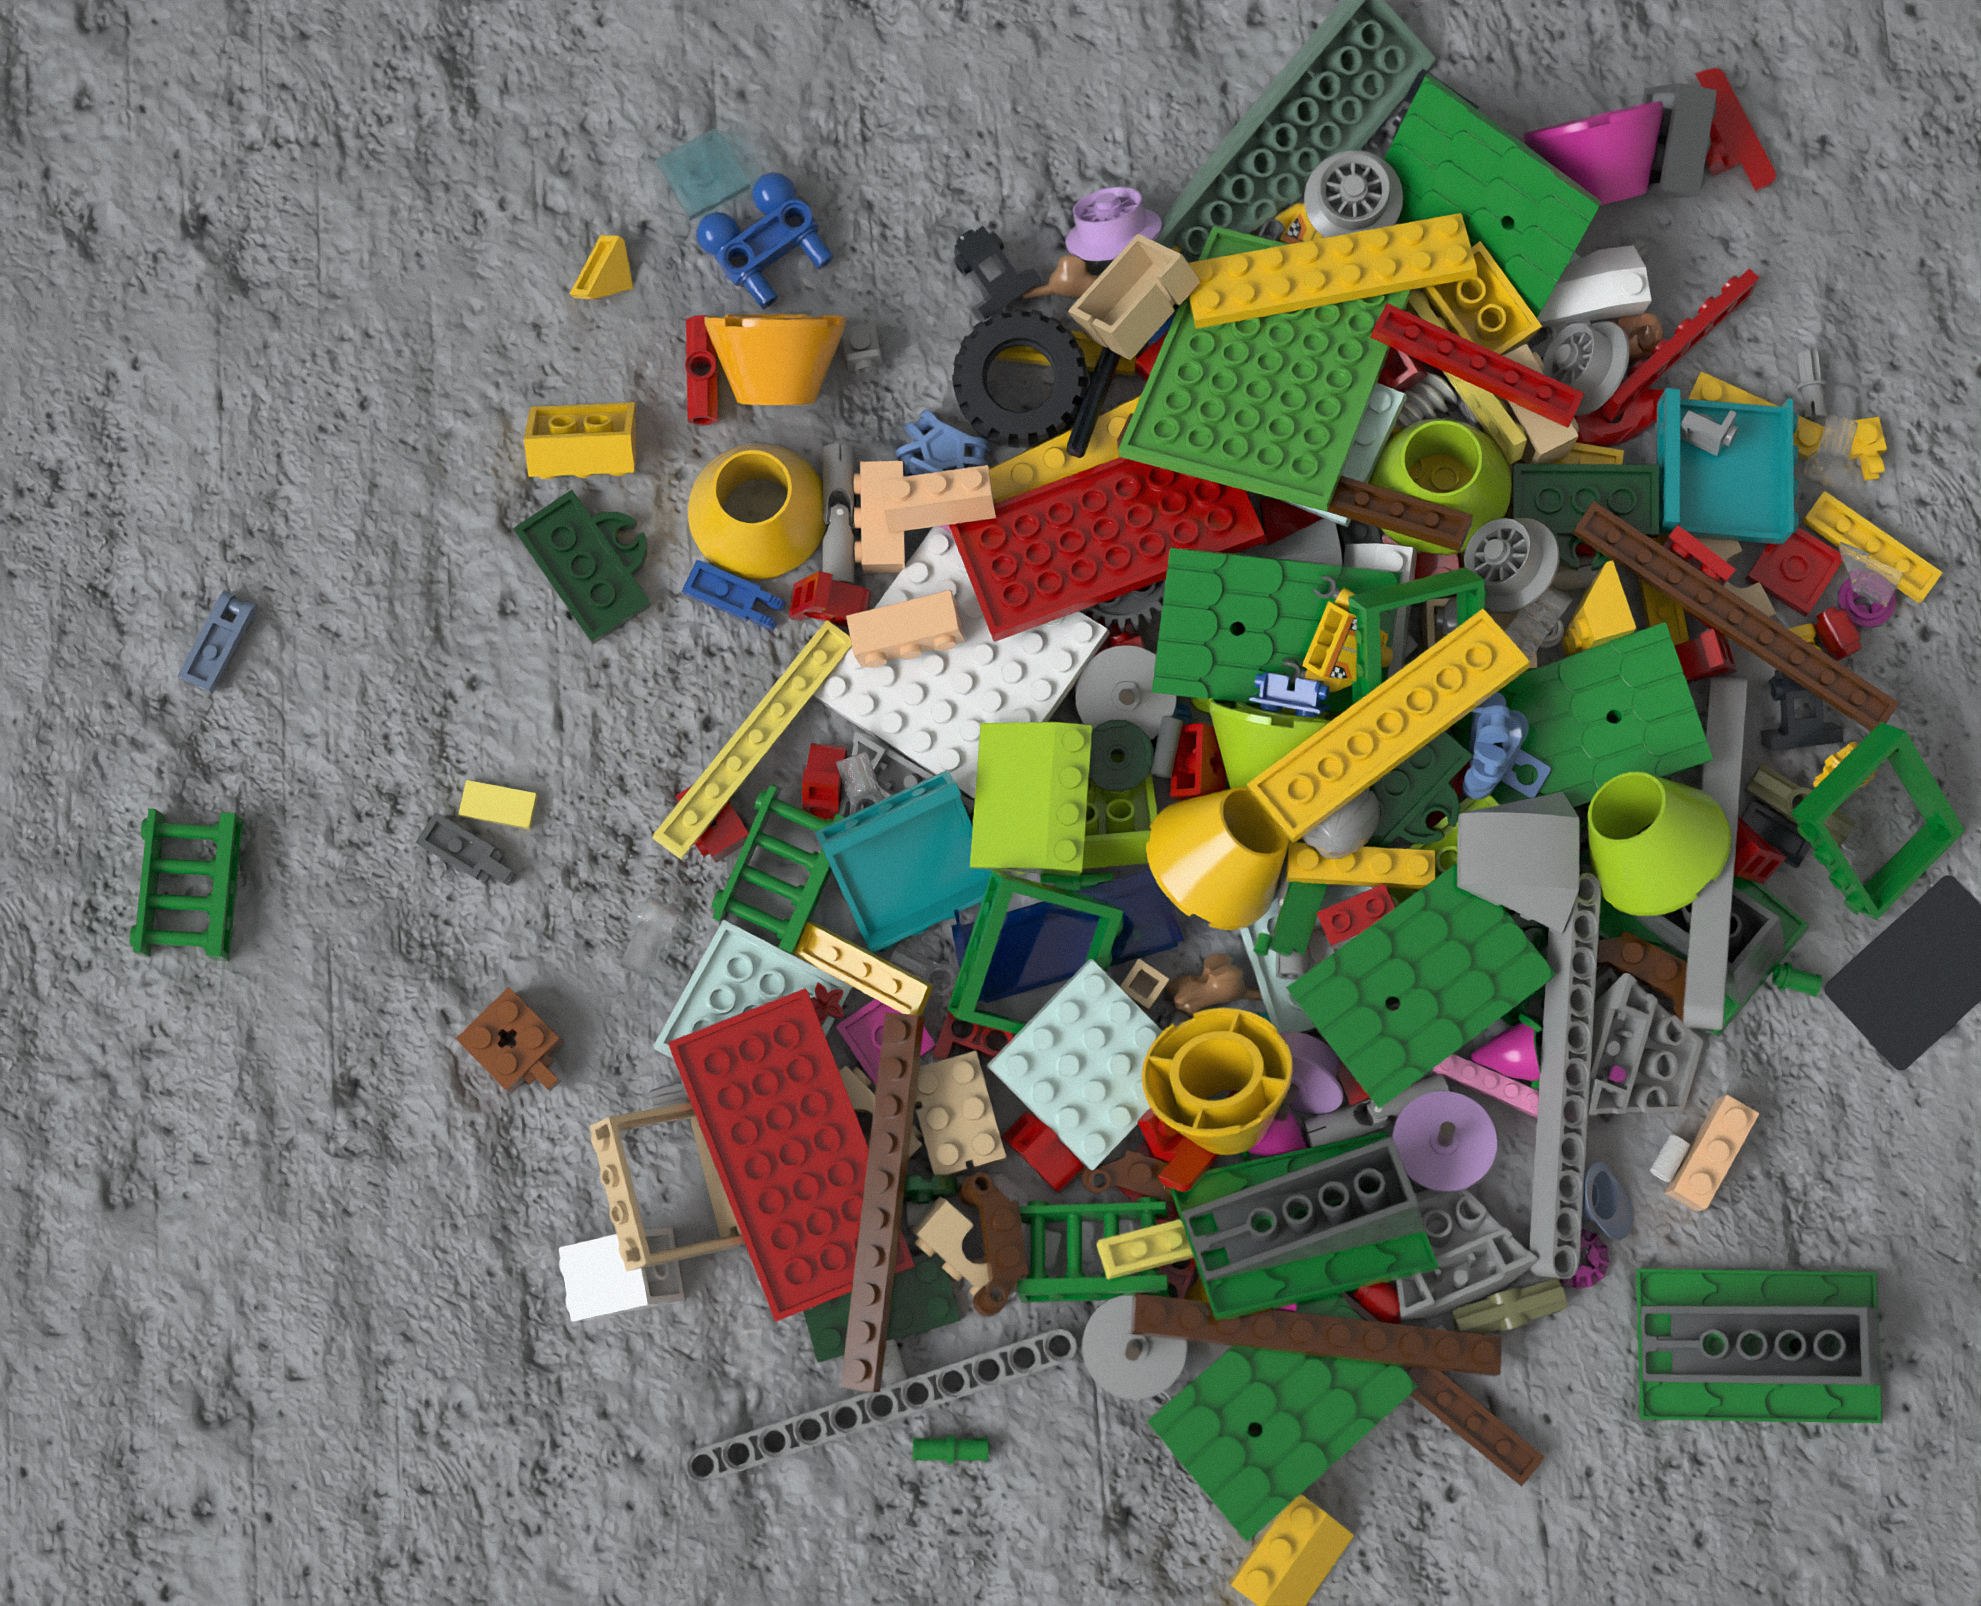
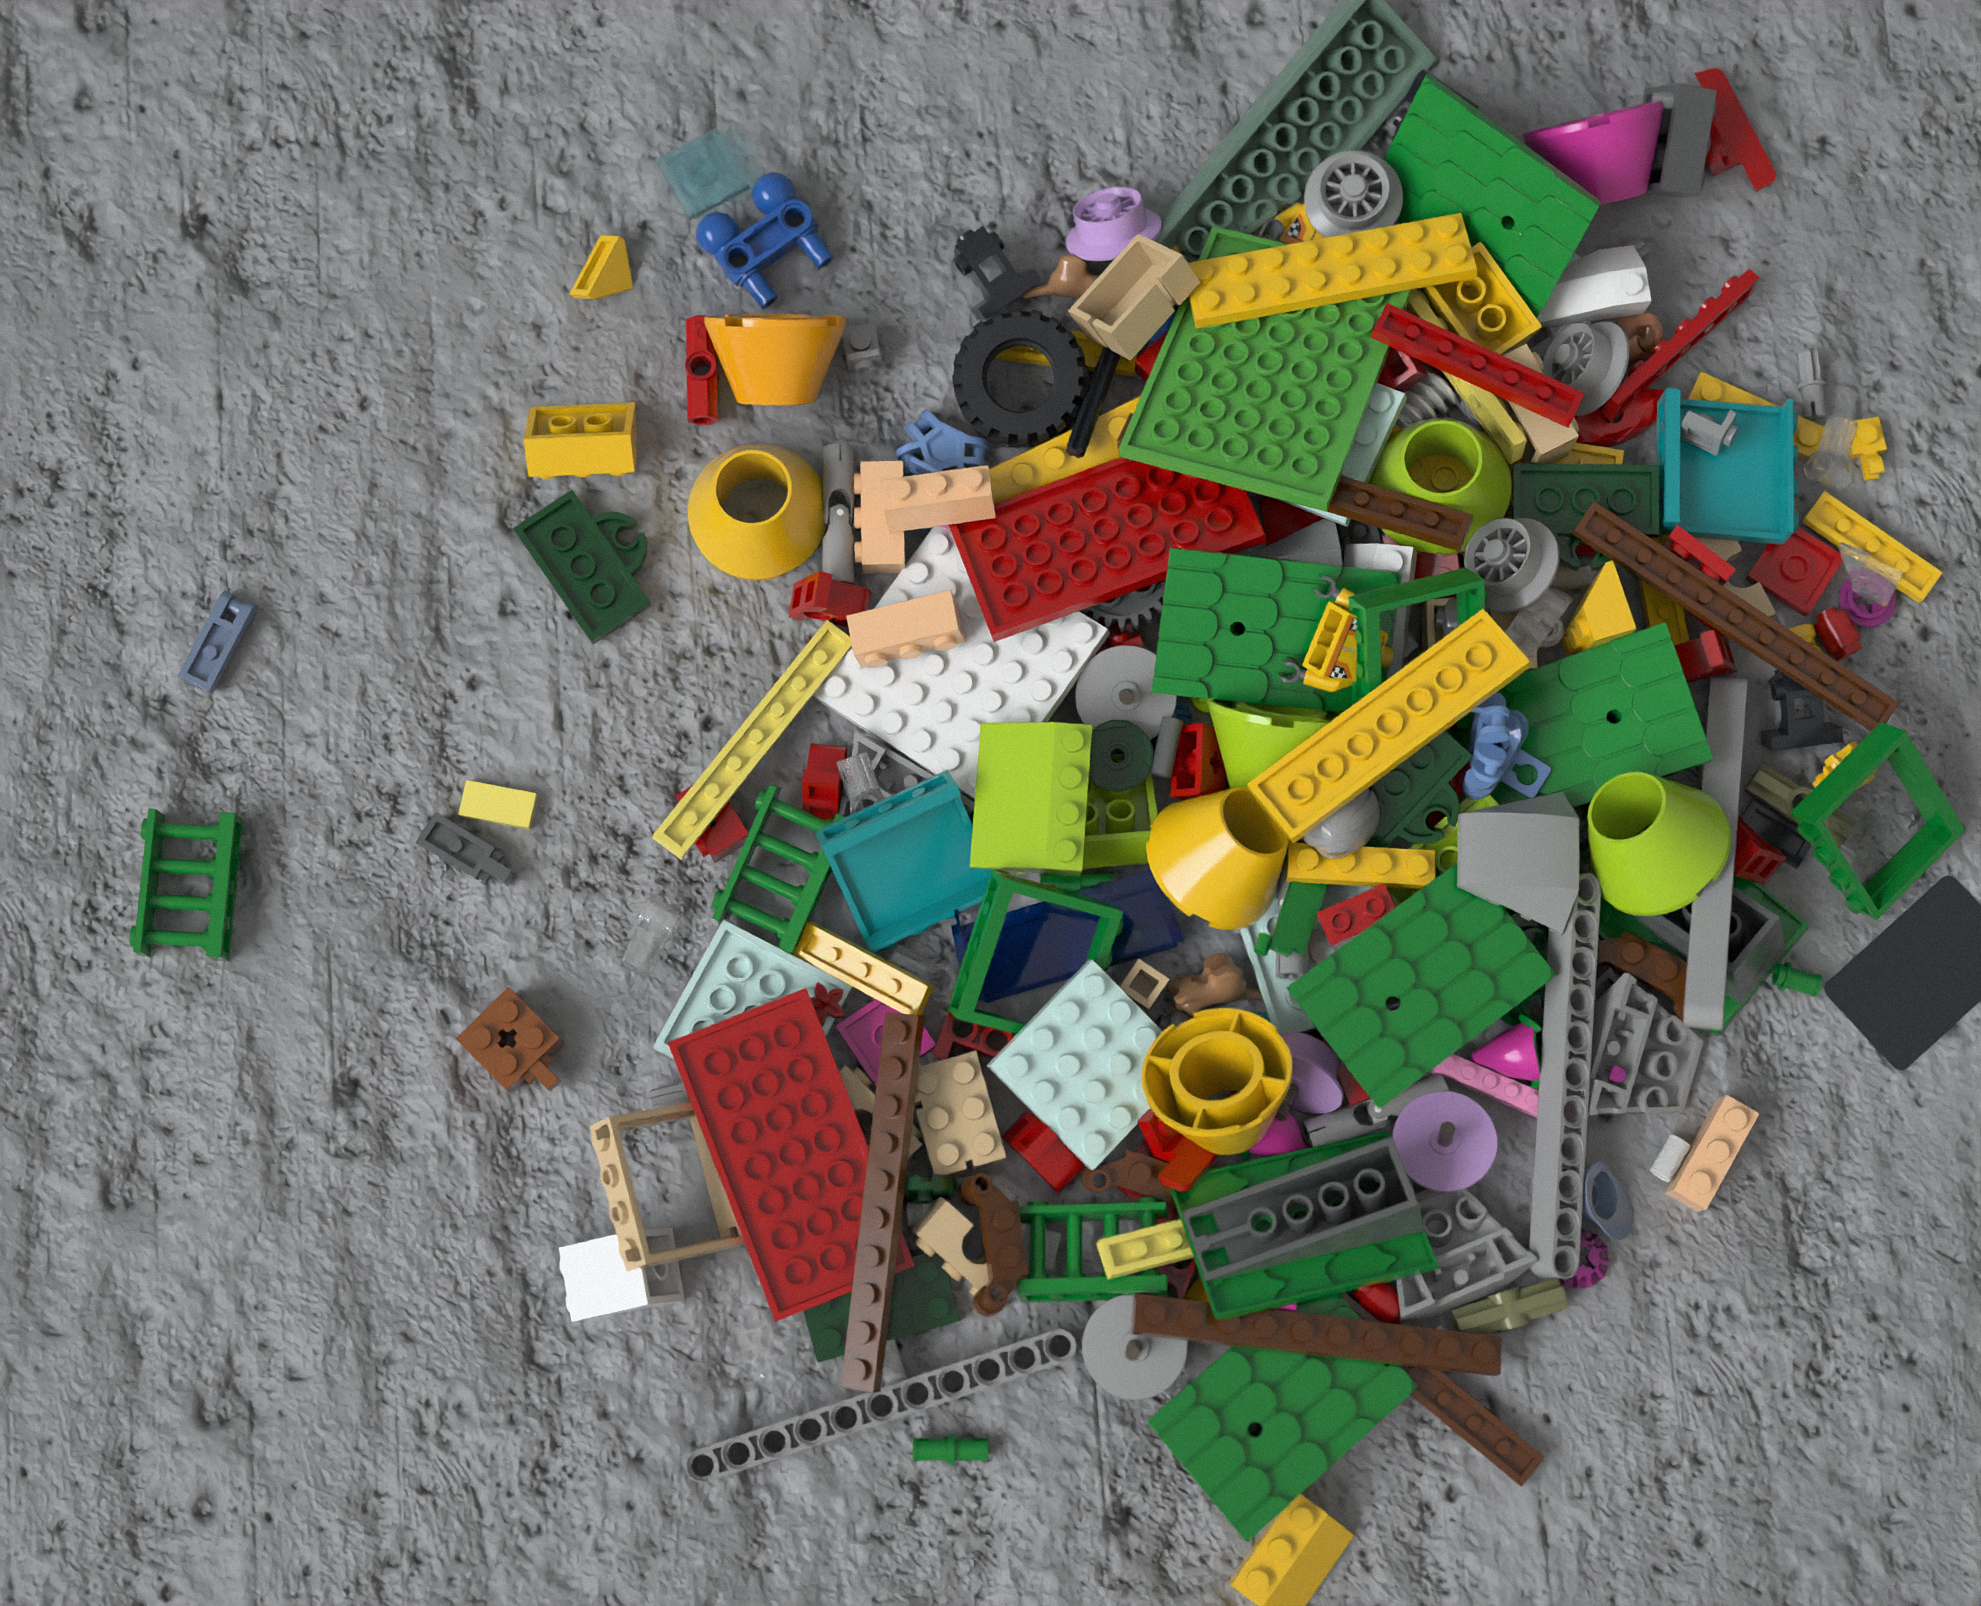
blue hinge [682,560,786,631] -> none
hinge [1249,671,1330,718] -> none
piece [1636,1268,1883,1423] -> none

